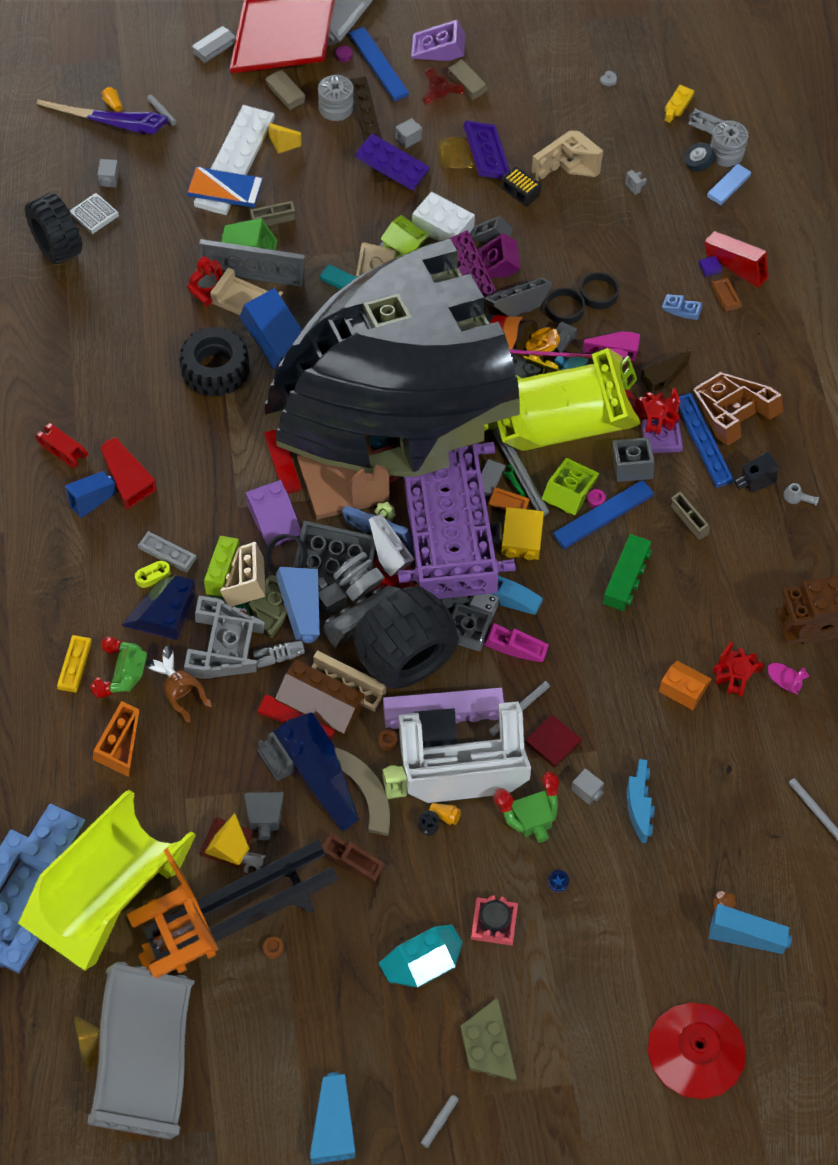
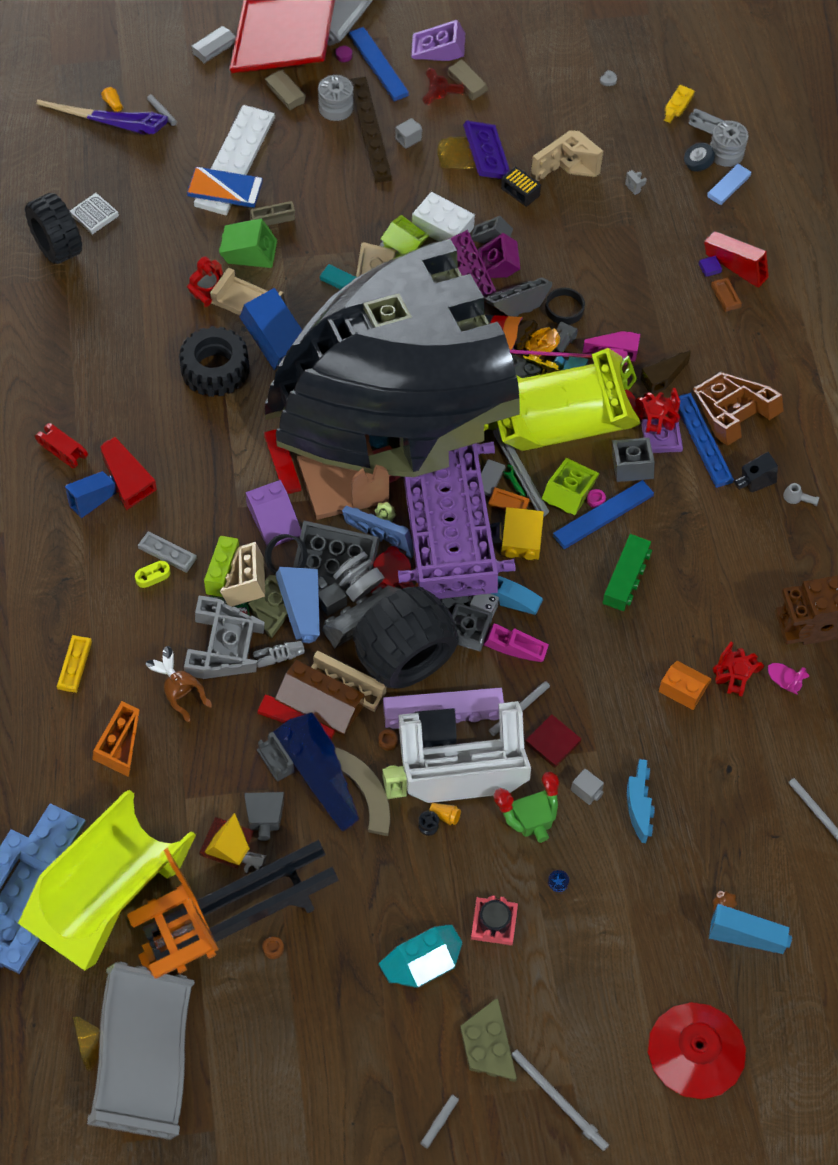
bright green torso [90,636,147,698] -> none
light grey brick [97,159,119,187] -> none
clear blue wedge [122,575,196,640] -> none
dark grey plate [199,239,305,287] -> none
yellow slope [269,123,301,153] -> none
dark azure slope [310,1072,355,1165] -> none
copper slope [322,833,385,882] -> none
dark purple plate [355,134,430,191] -> none
white slope [369,514,415,577] -> none
black tyre [580,272,619,309] -> none
medium blue slope [662,294,702,320] -> none
dark tan piece [671,491,710,540] -> none
none -> light grey bar [511,1050,609,1151]

